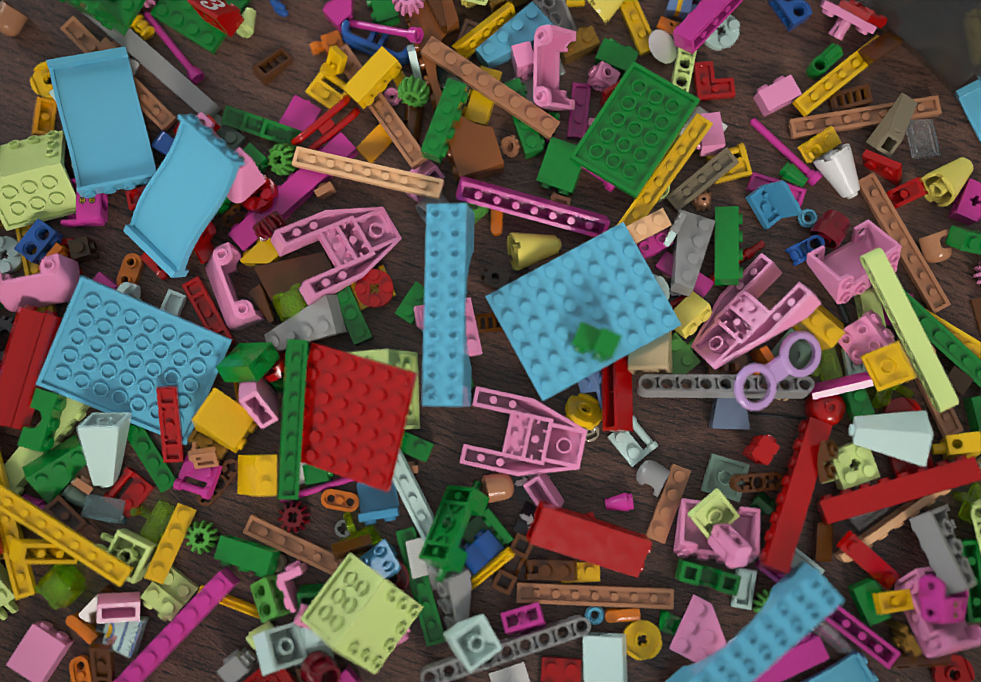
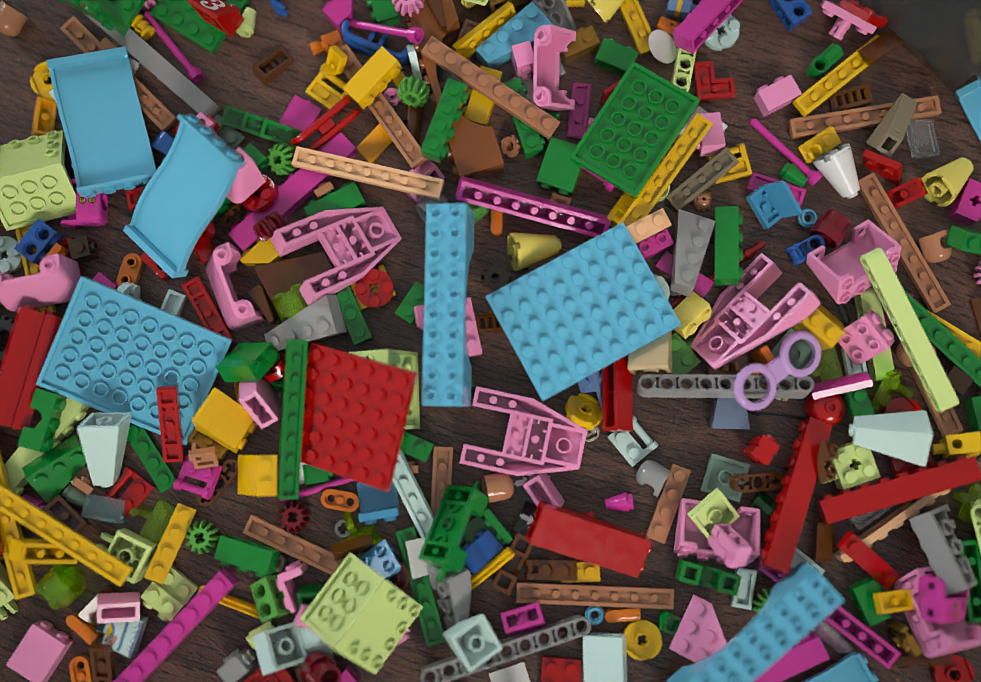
green brick [570,322,622,363] -> none
bright pink brick [587,61,620,93] -> none
light grey piece [664,212,687,247] -> none
yellow plate [860,340,917,392] -> none
none -> green brick [304,182,367,217]
none -> nougat plate [431,446,453,526]
none -> yellow plate [607,192,635,228]

